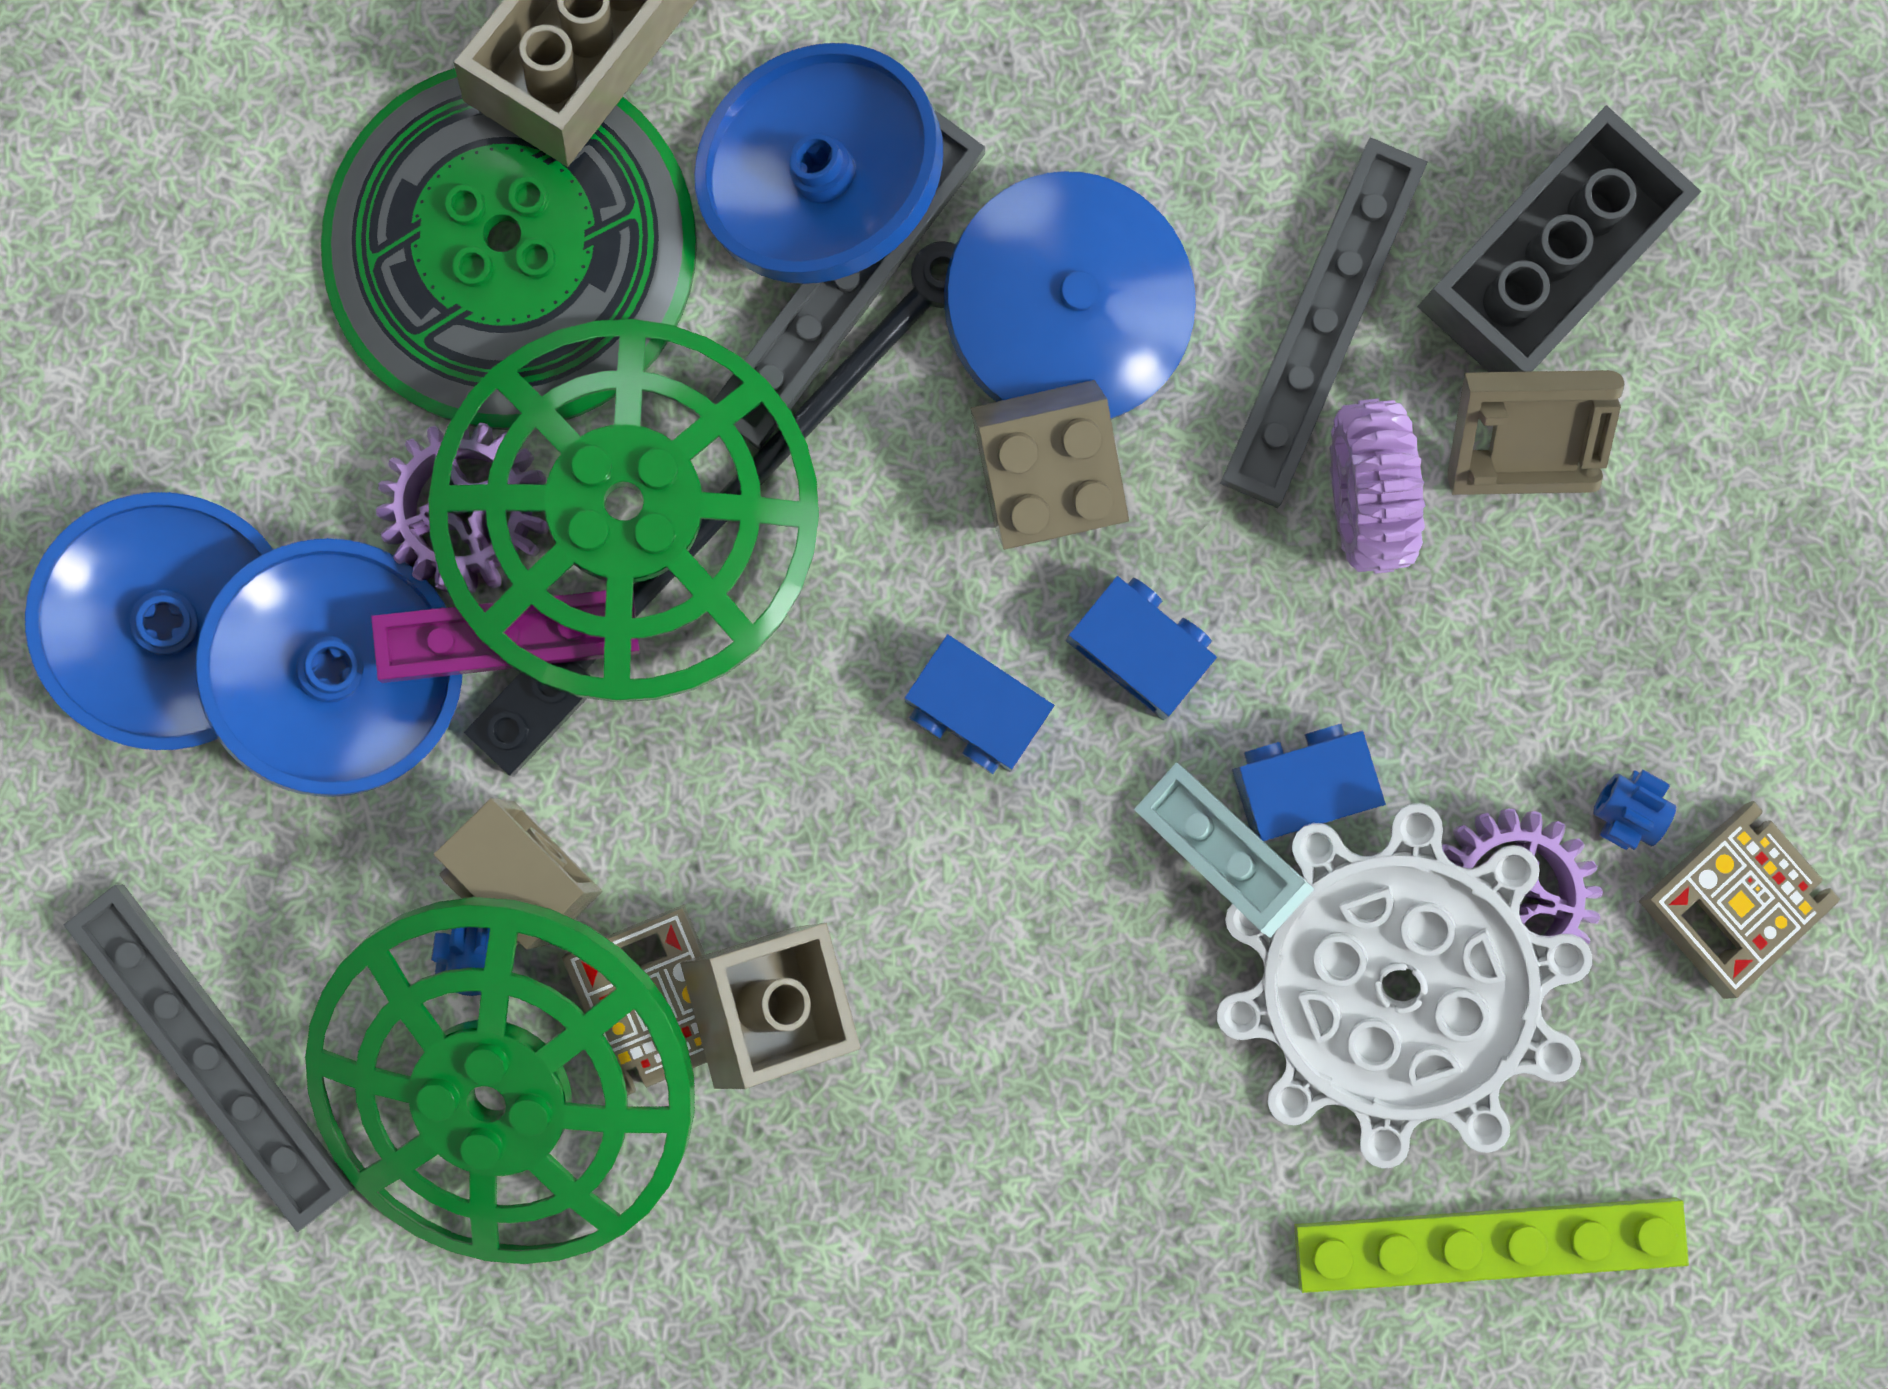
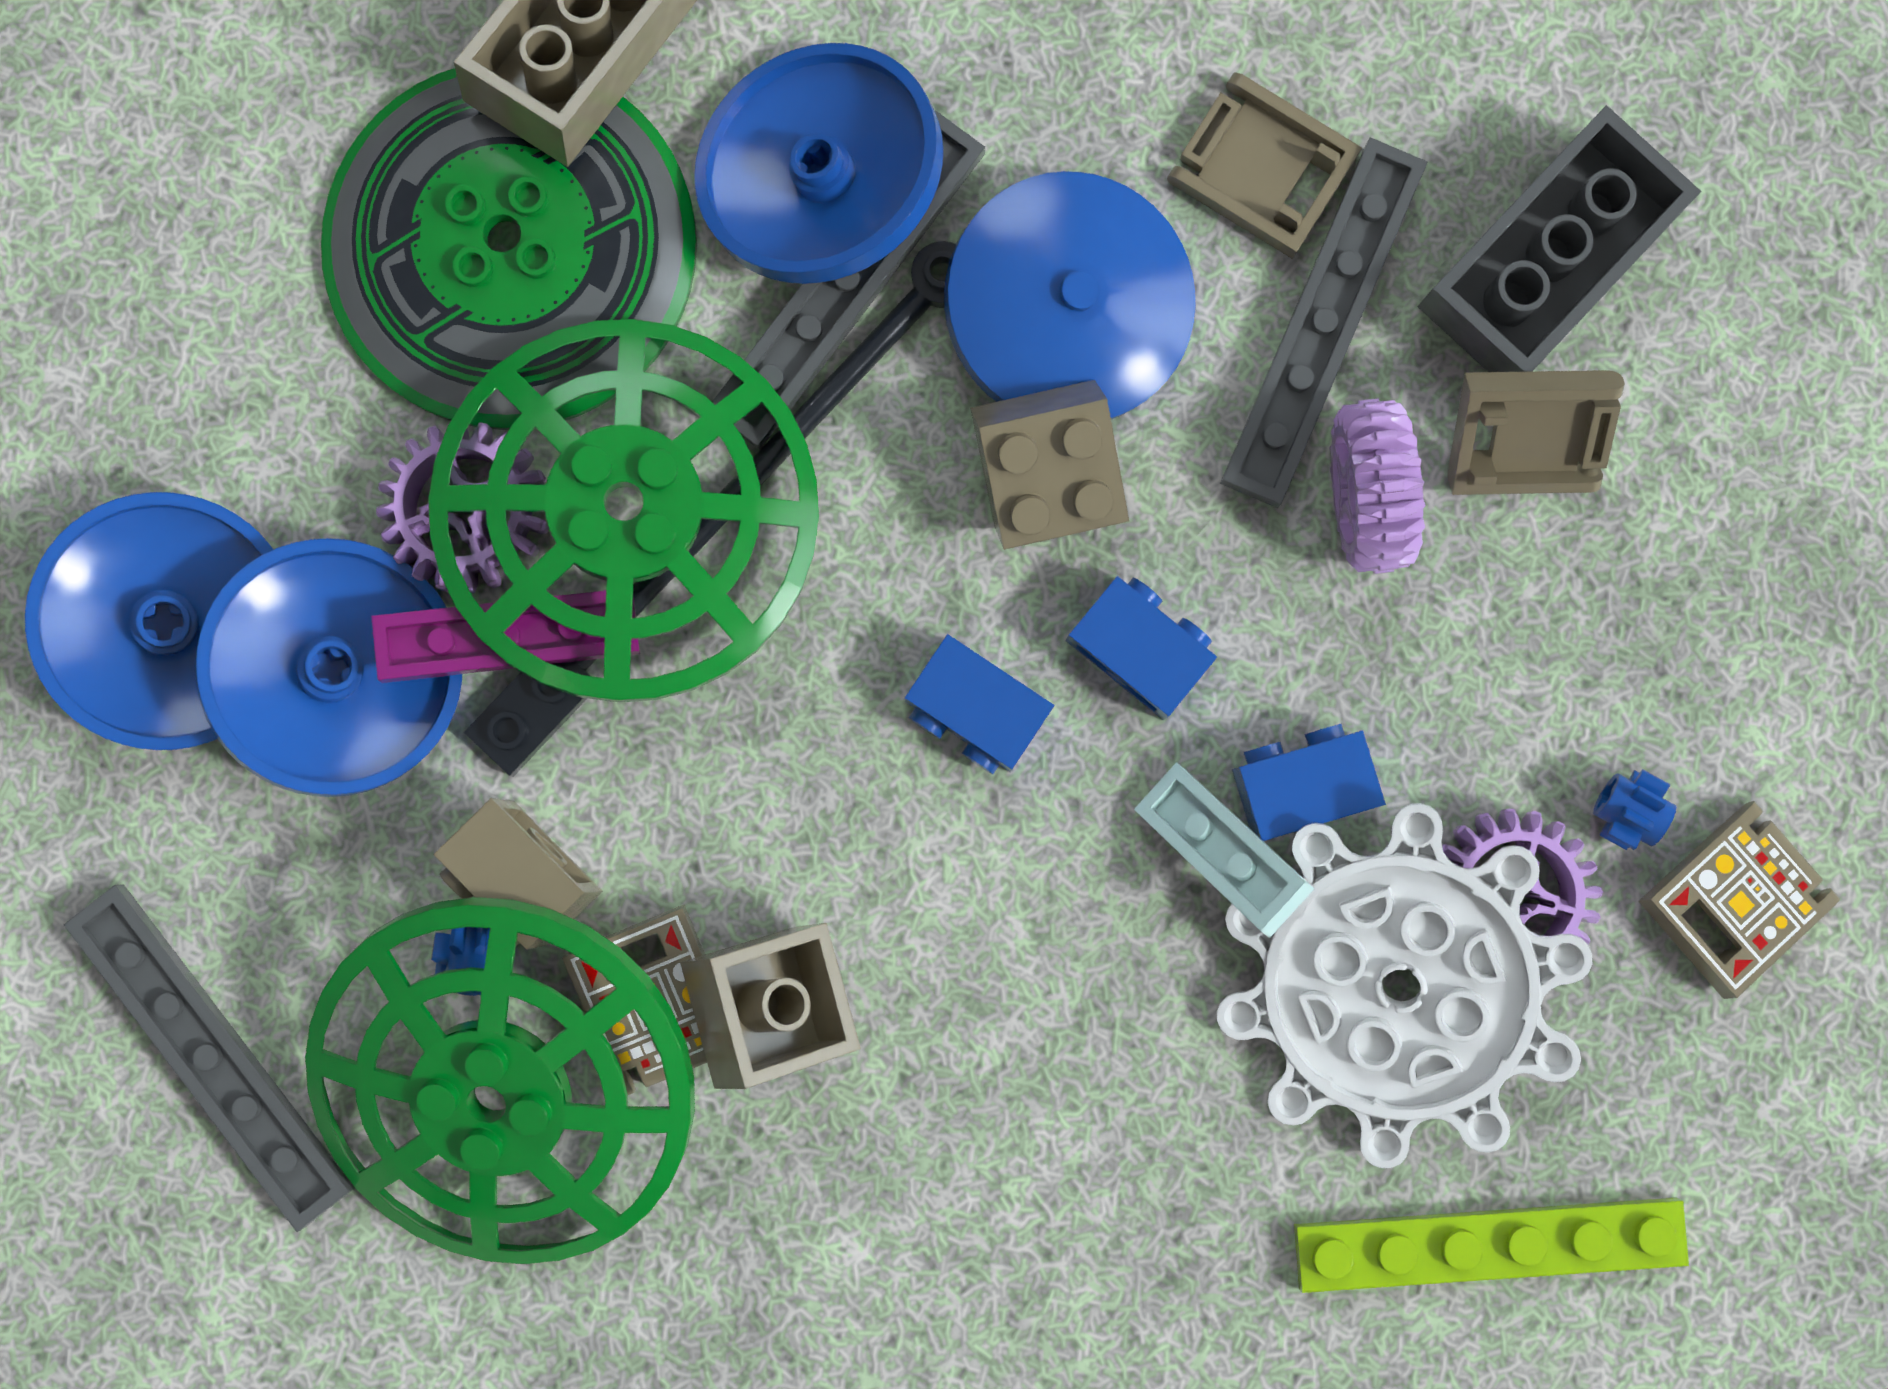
none -> dark tan container [1167,72,1362,259]

